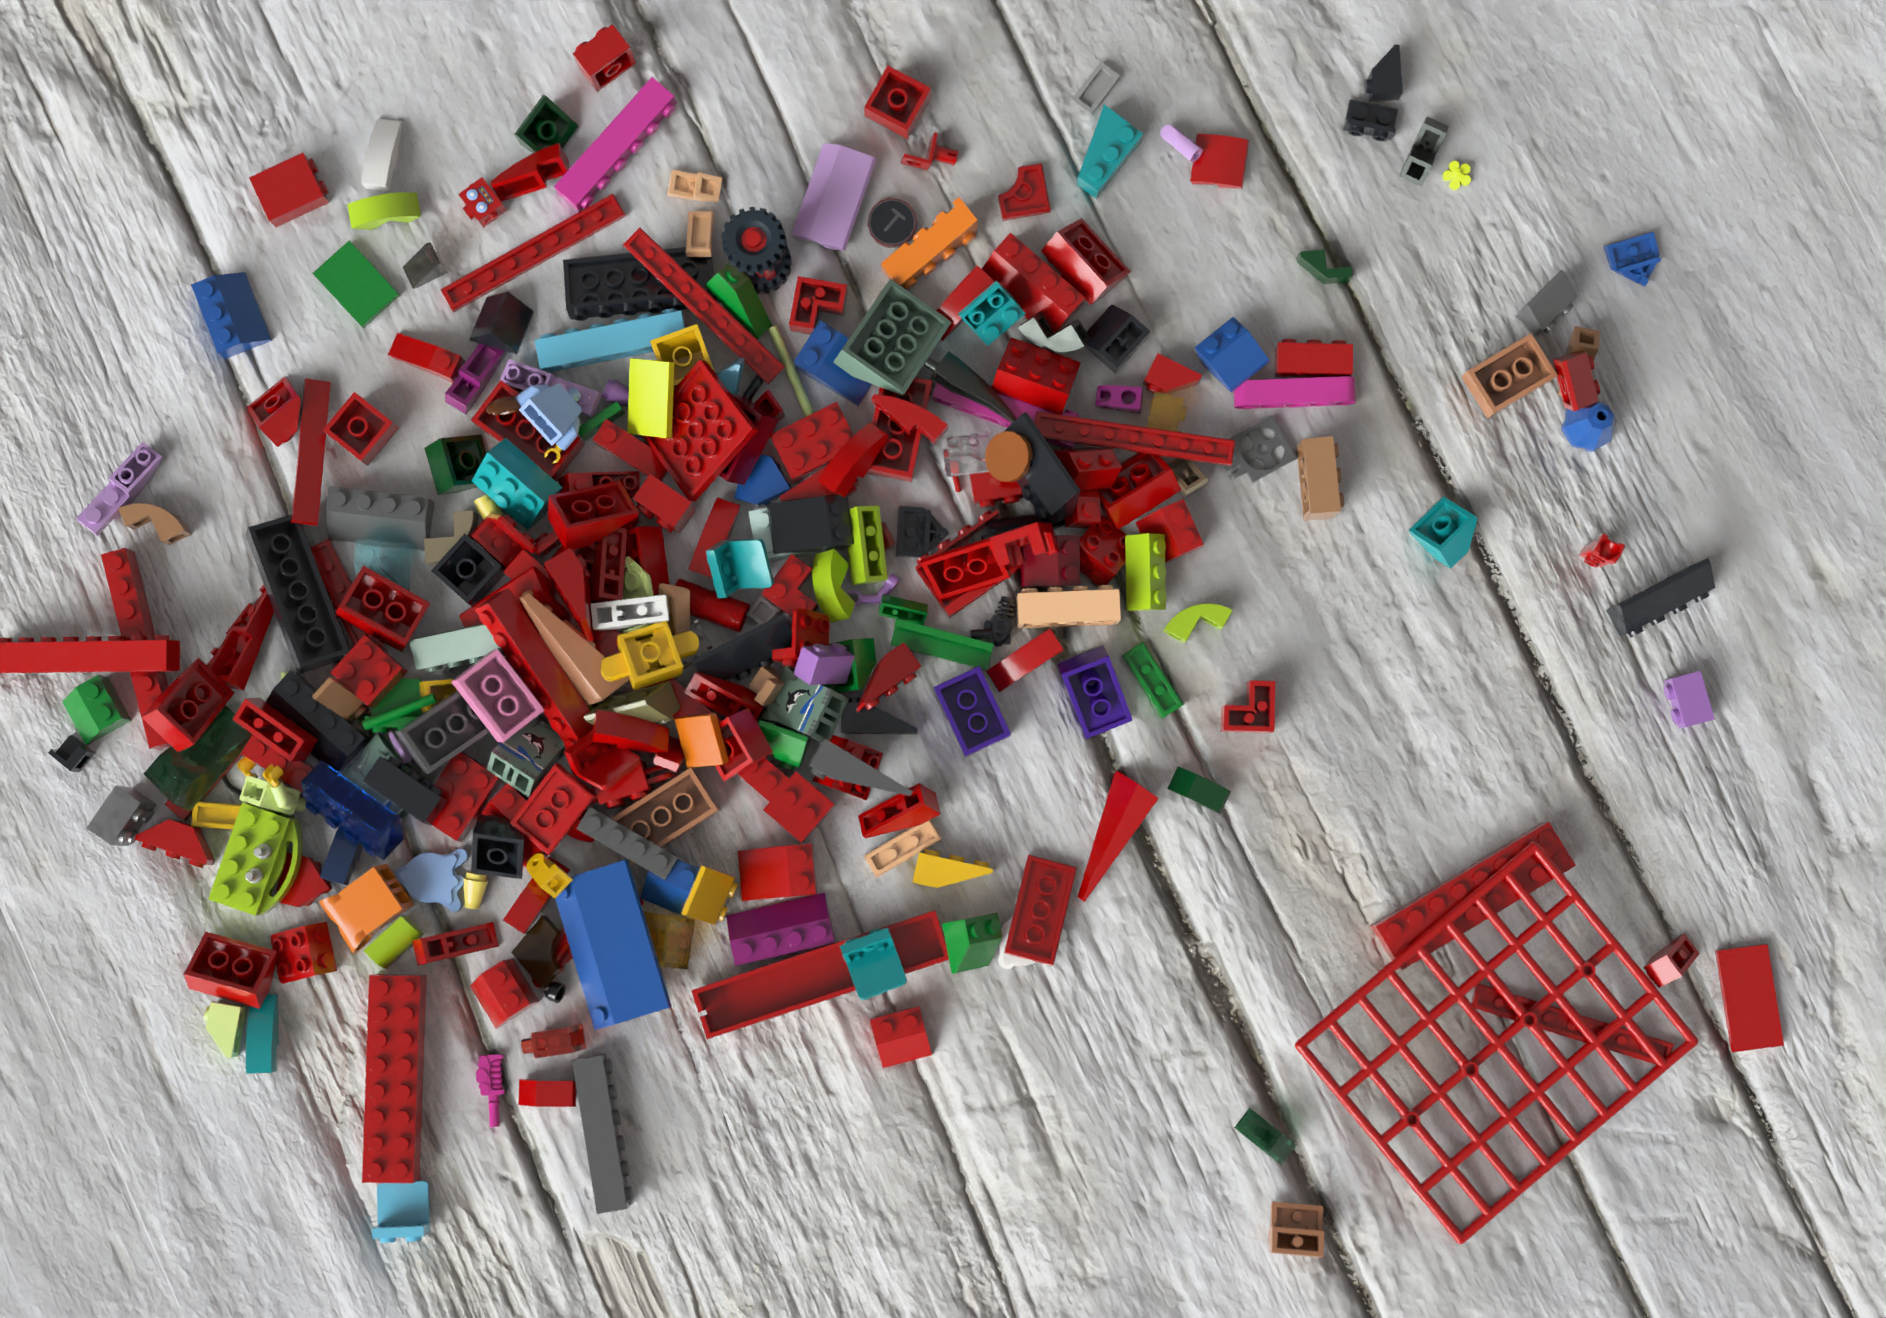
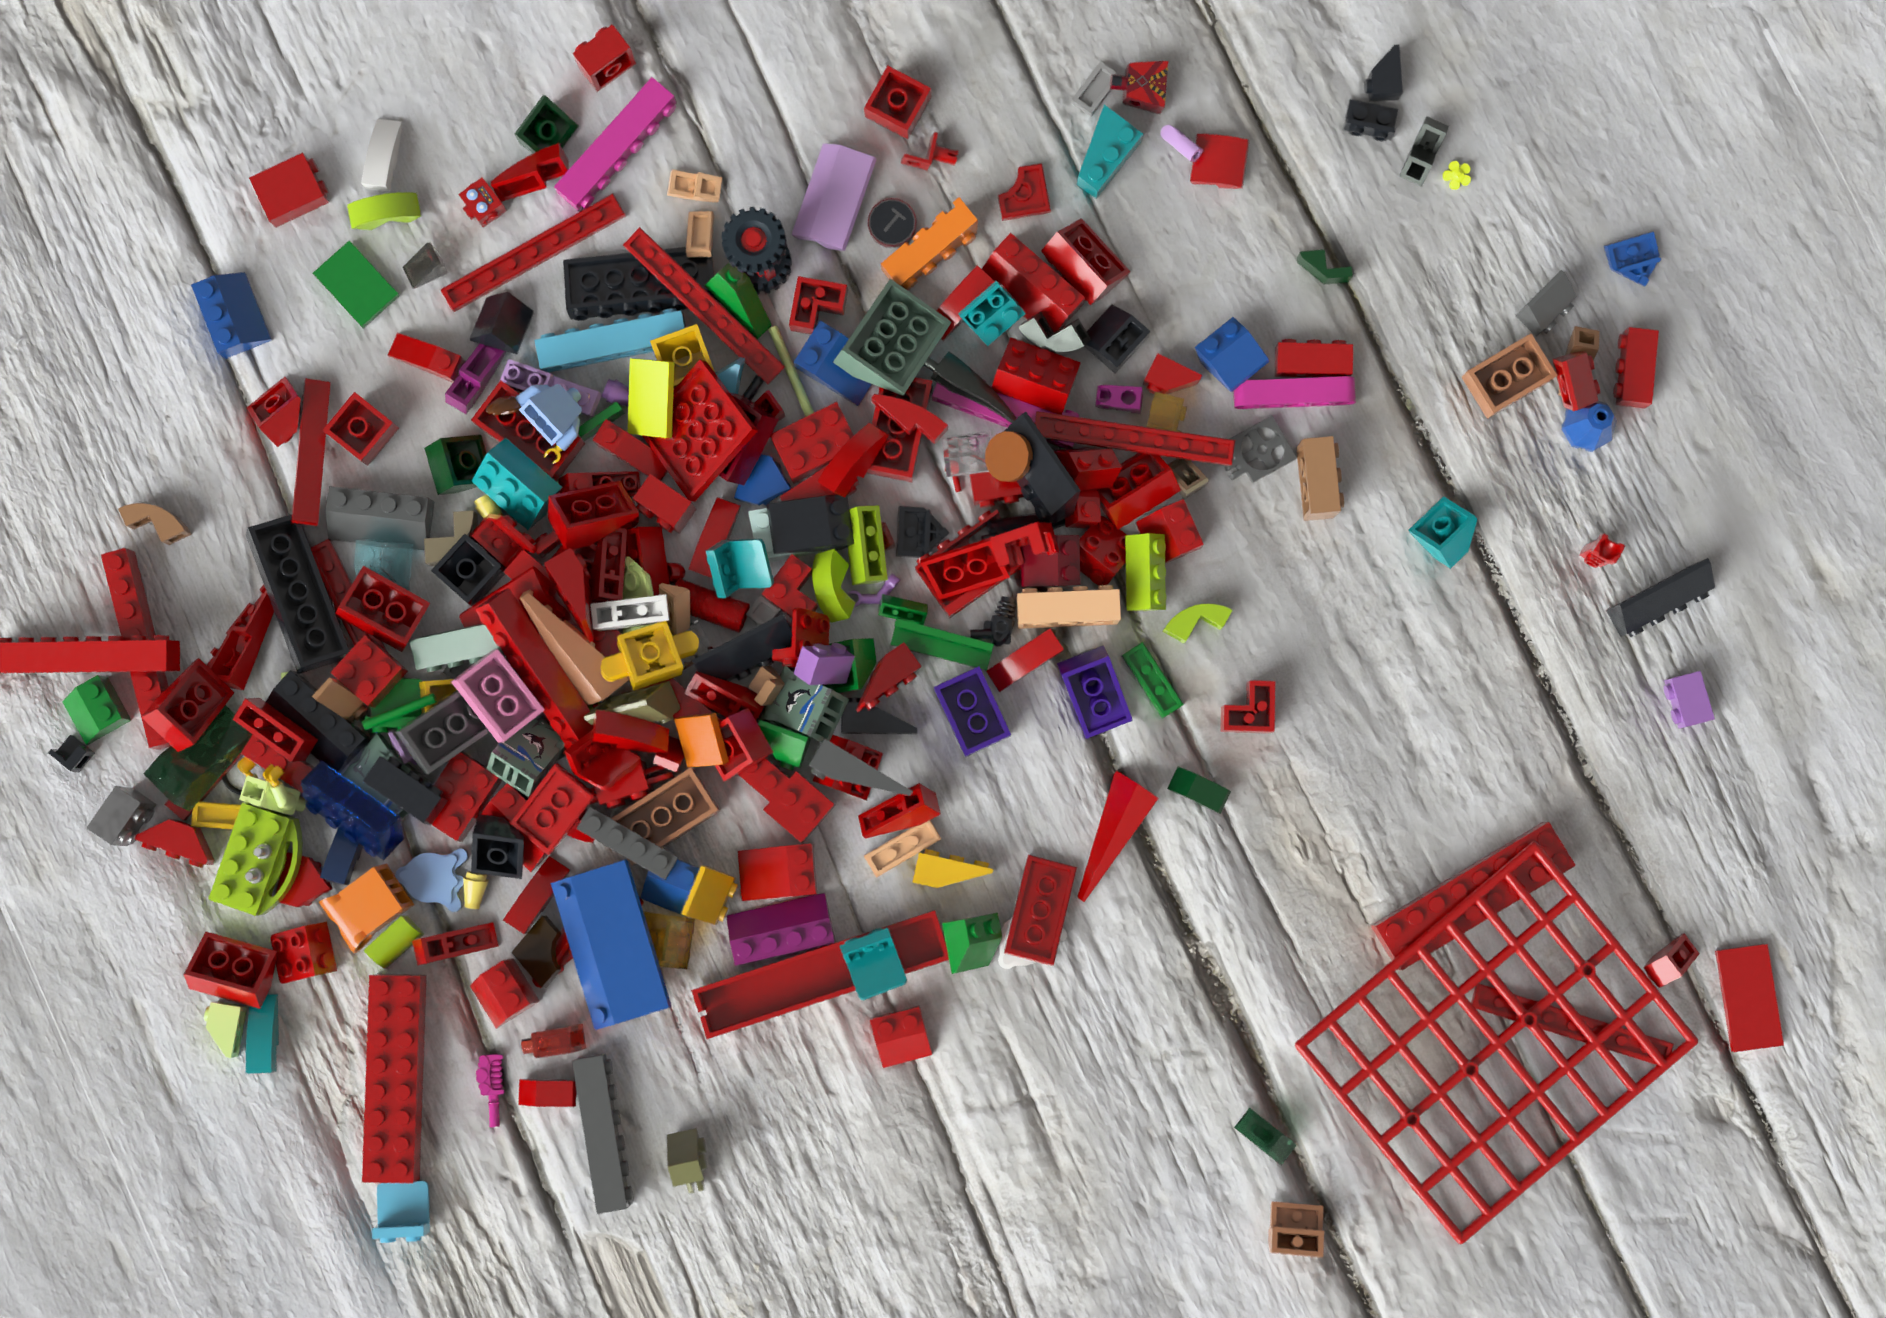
lavender slope [76,442,163,536] -> none
yellow leg [526,853,573,898] -> none
black hinge [544,981,566,1003] -> none
none -> red hinge [667,563,685,583]
none -> olive brick [667,1128,707,1194]
none -> torso [1110,61,1168,114]
none -> red brick [1613,327,1659,408]

